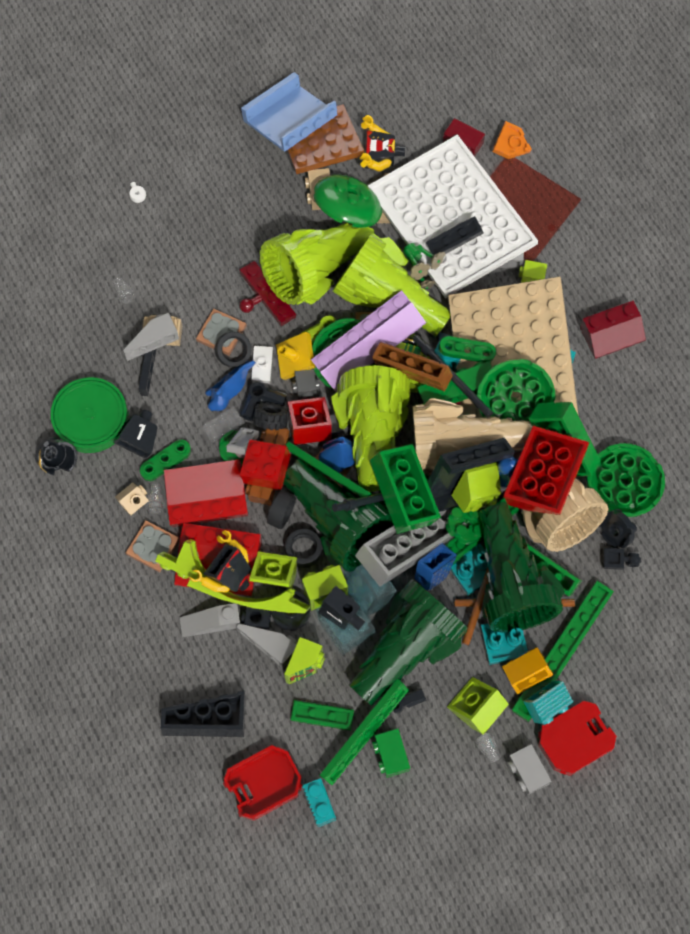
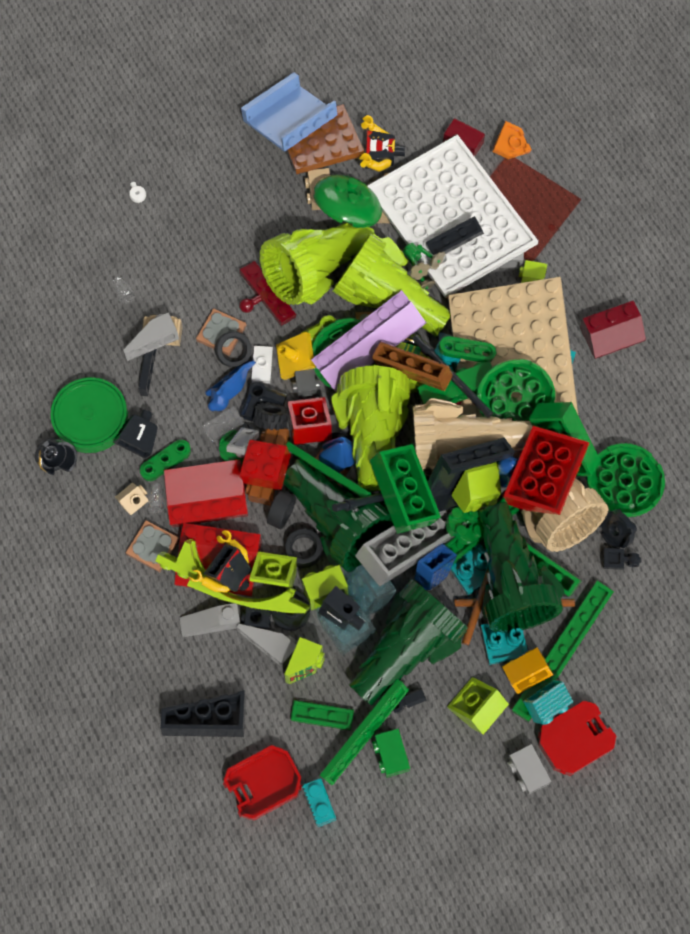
clear cone [475,731,501,764] -> none

